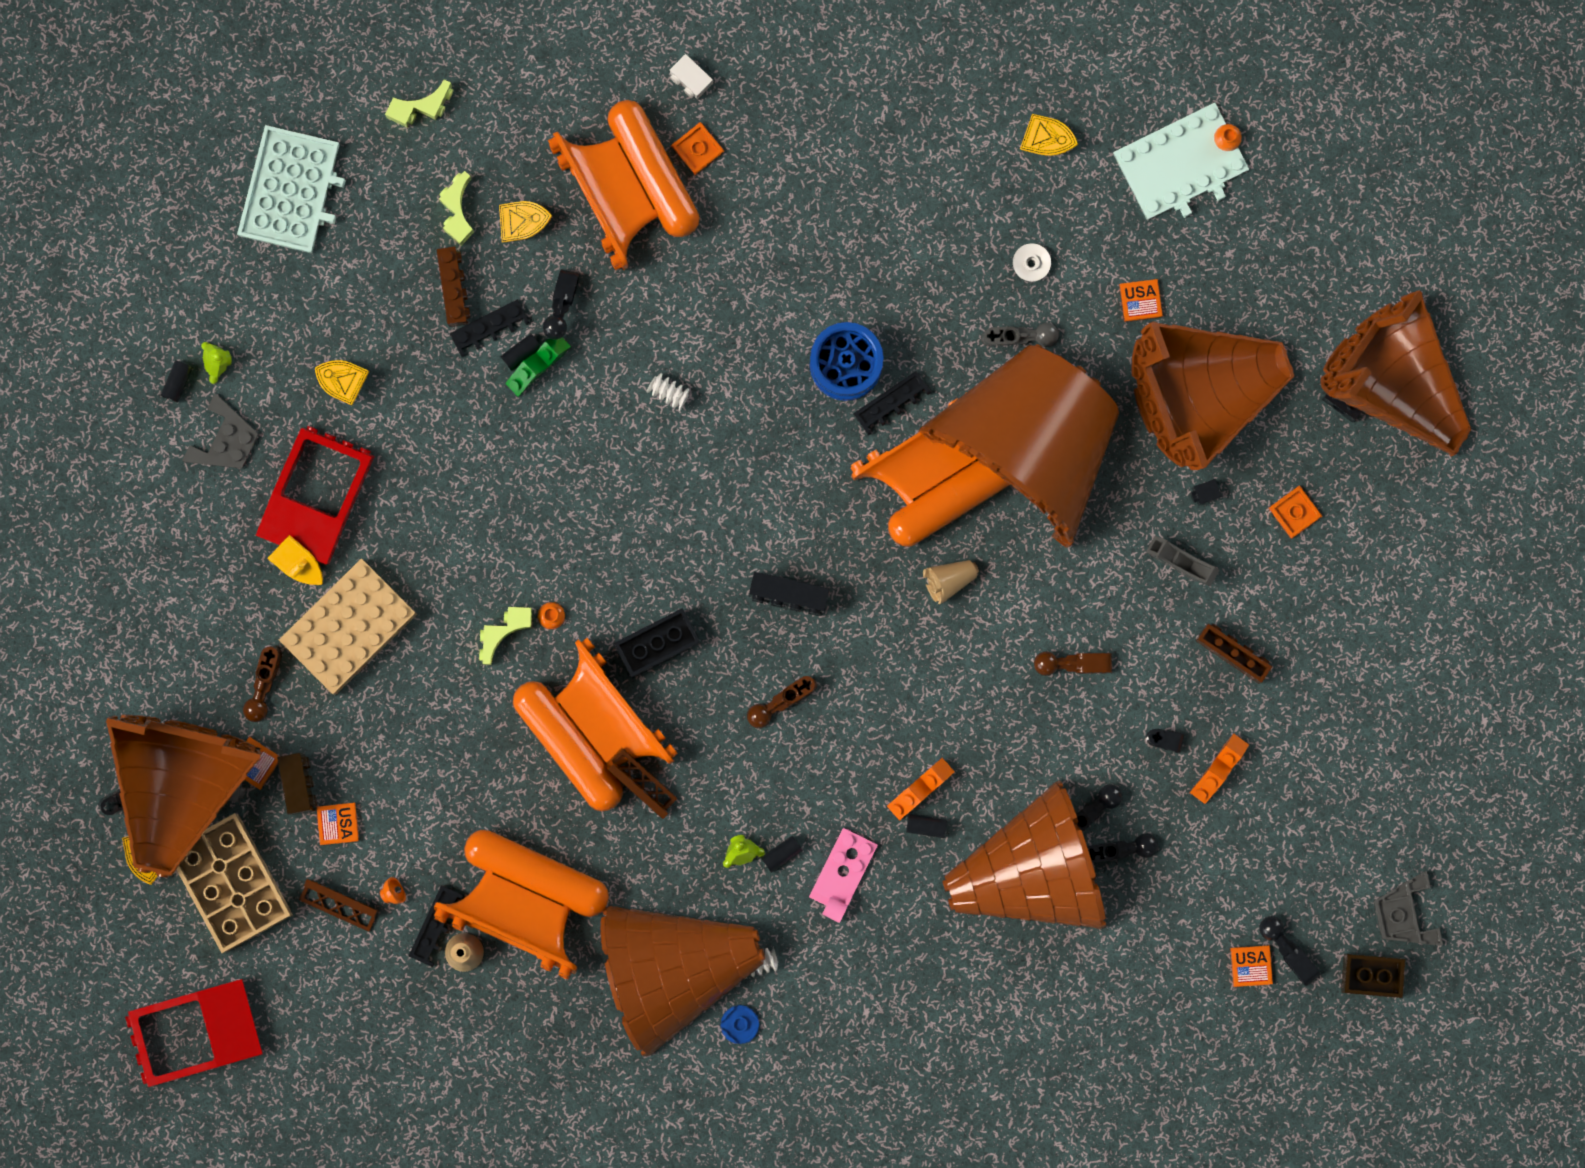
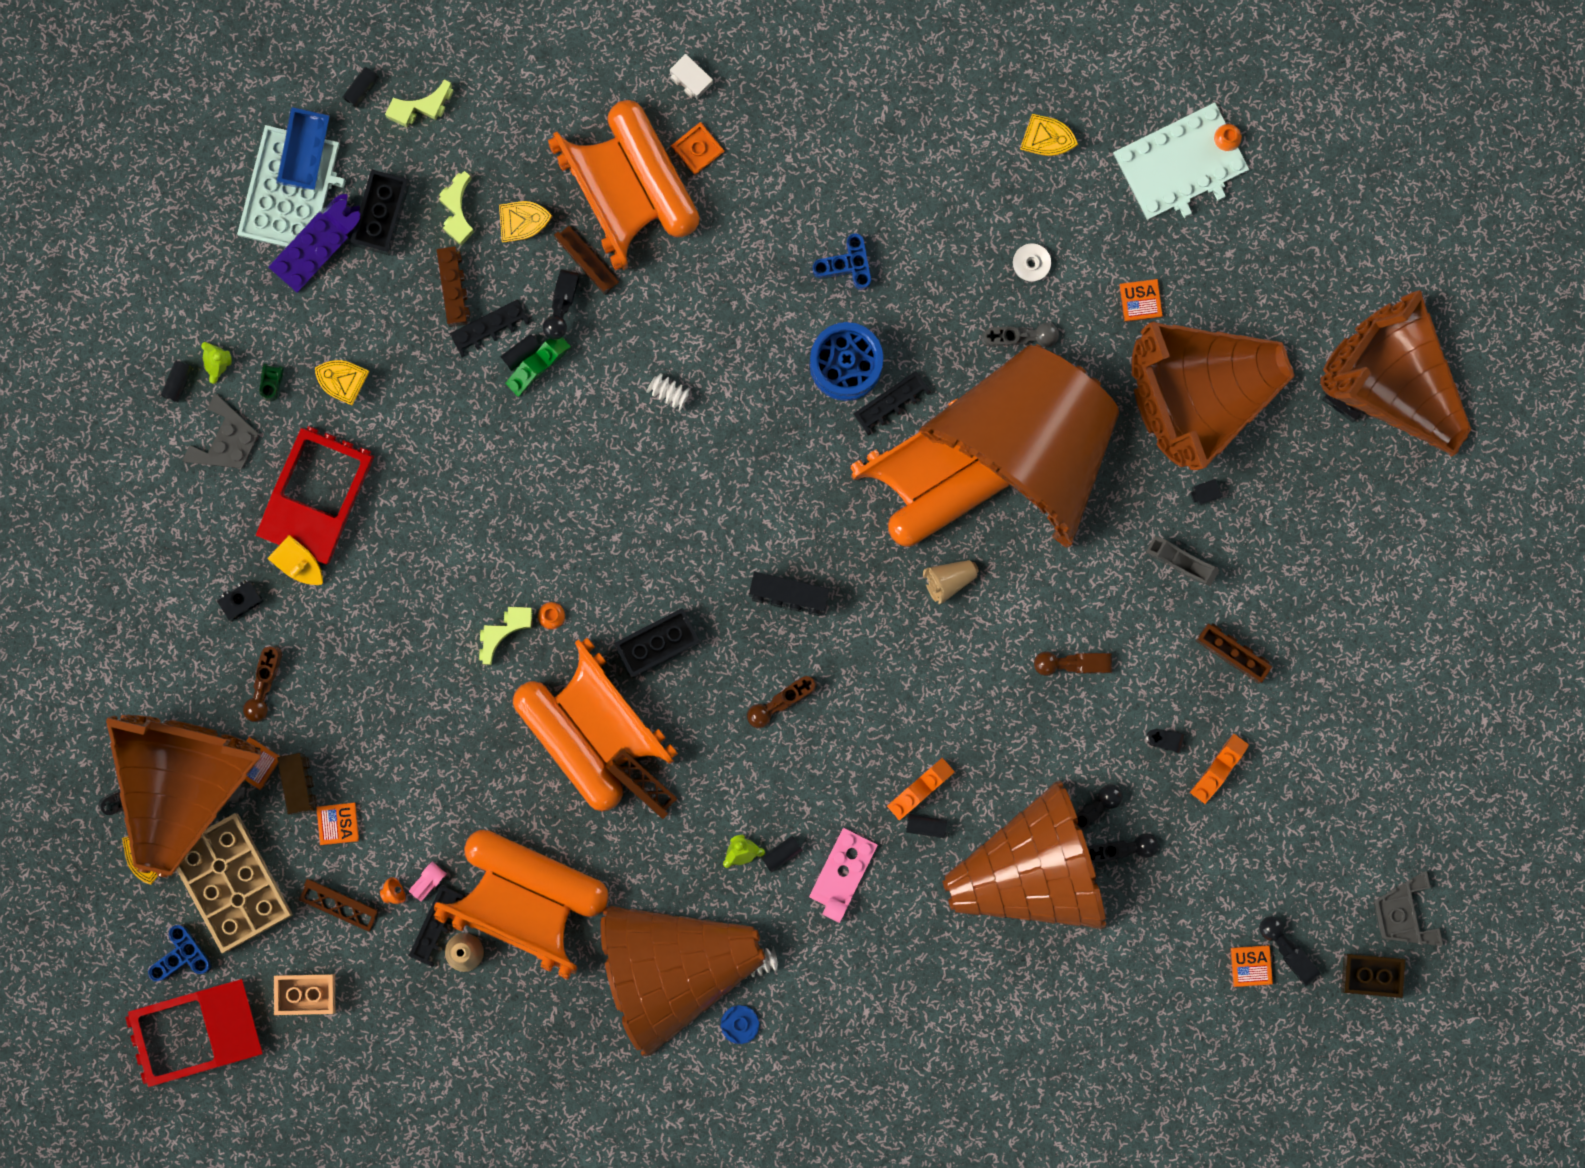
tan brick [279,559,417,695] -> none
orange tile [1268,485,1322,539] -> none
none -> blue beam [148,925,211,981]
none -> black brick [217,580,264,622]
none -> dark green piece [259,363,284,402]
none -> dark purple hinge [268,194,360,292]
none -> light nougat brick [274,974,336,1015]
none -> blue slope [276,107,329,190]
none -> black pin [342,67,380,108]
none -> black brick [350,169,410,256]
none -> bright pink piece [409,861,447,902]
none -> reddish brown fence [554,226,619,295]
none -> blue beam [813,233,871,290]

